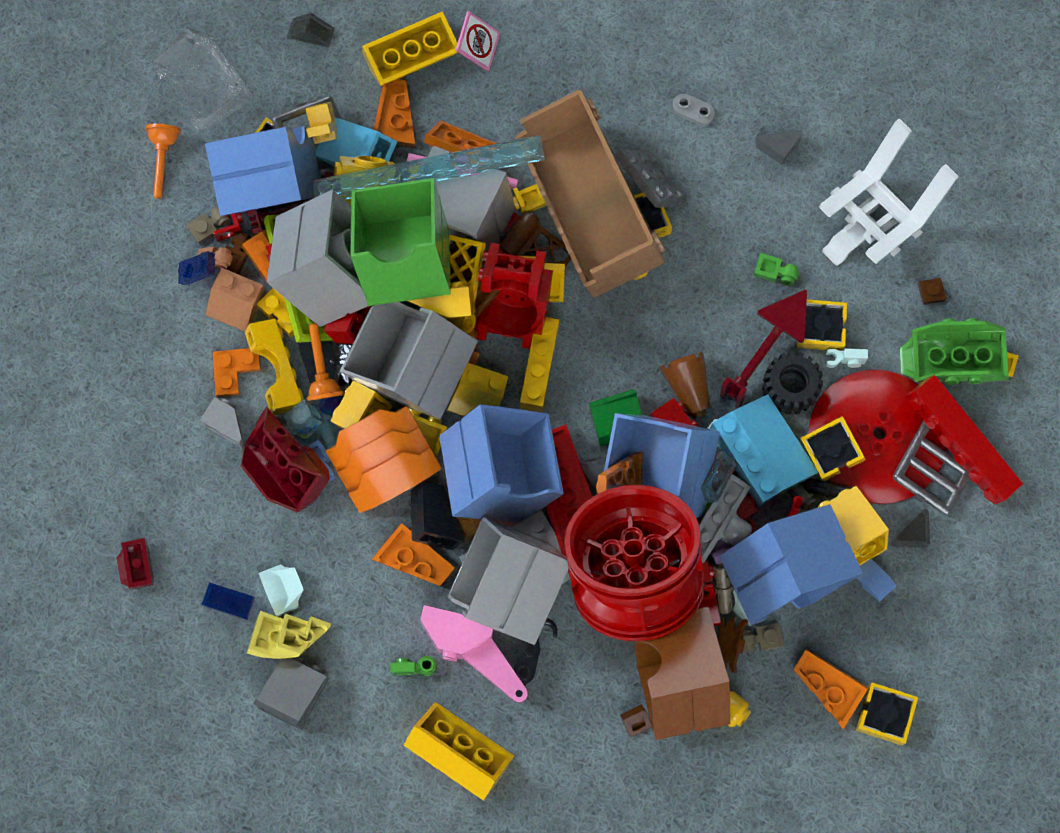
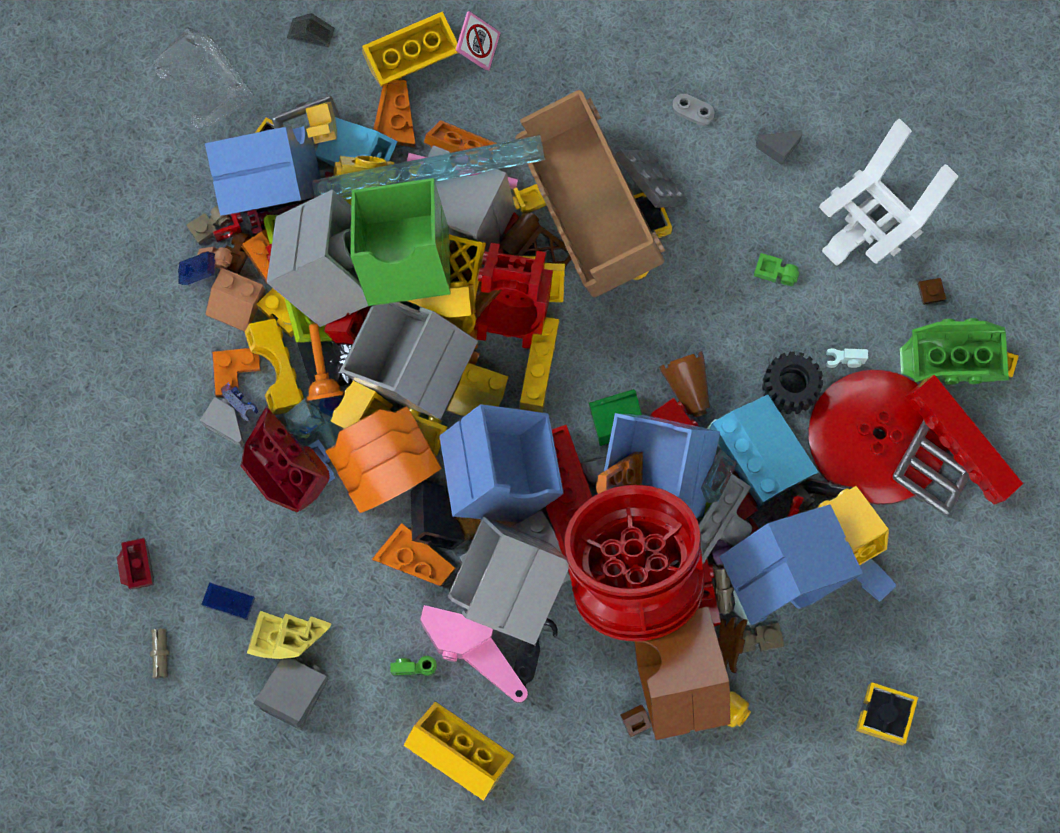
orange piece [145,124,181,199] -> none
light aqua slope [259,564,304,617] -> none
dark red piece [720,290,807,409] -> none
orange wing [794,649,869,729] -> none
black piece [797,300,847,351] -> none
black piece [801,416,866,481] -> none
clear smoke slope [889,508,930,548] -> none
none -> dark tan pin [150,629,169,679]
none -> clear blue plate [221,383,258,421]

